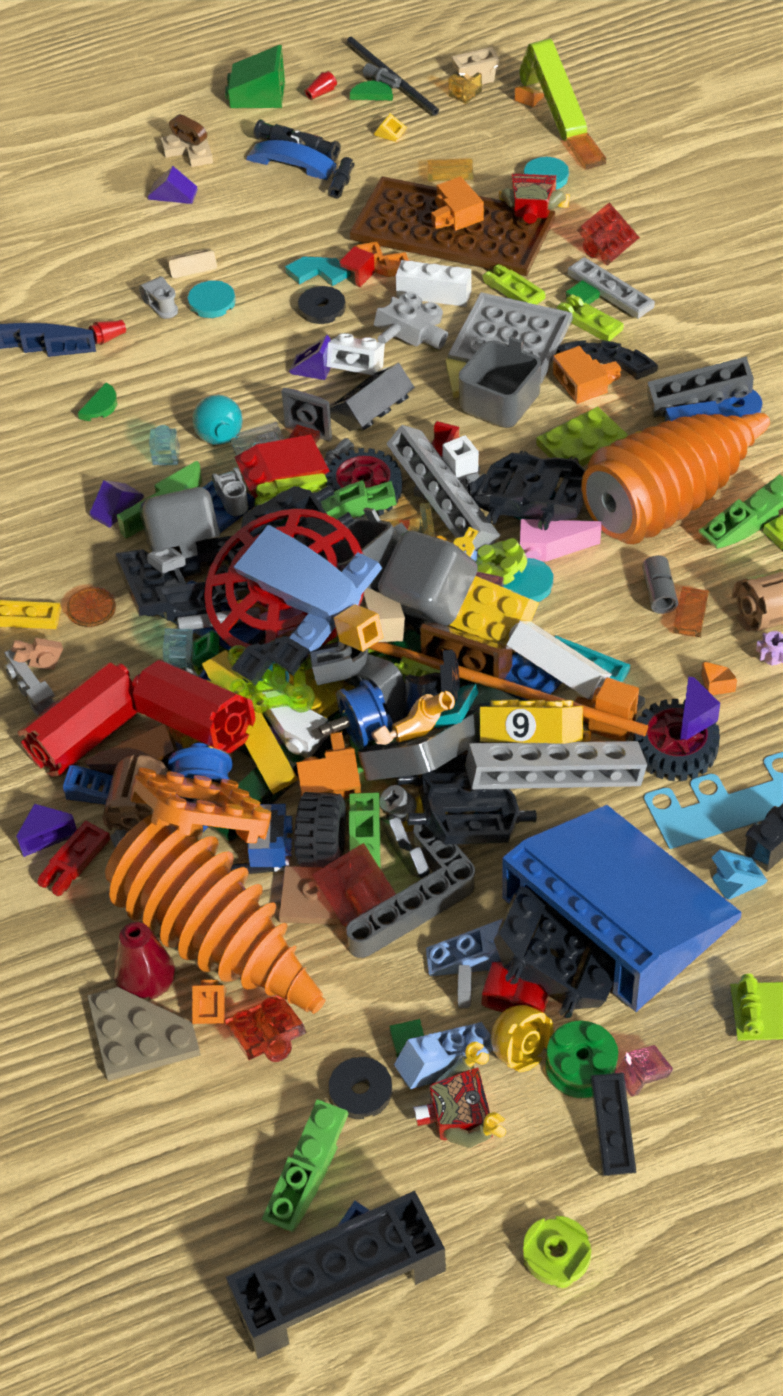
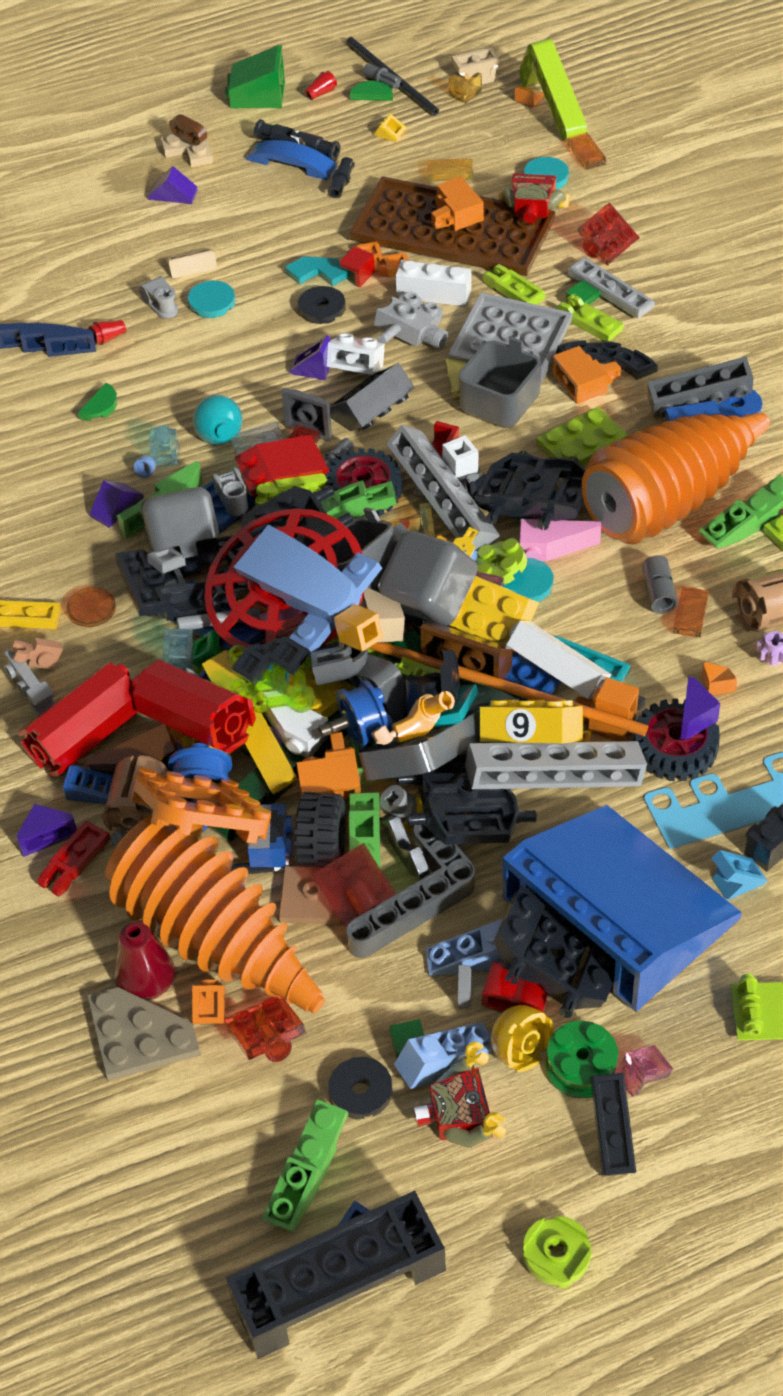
none -> medium blue hinge [134,455,156,478]

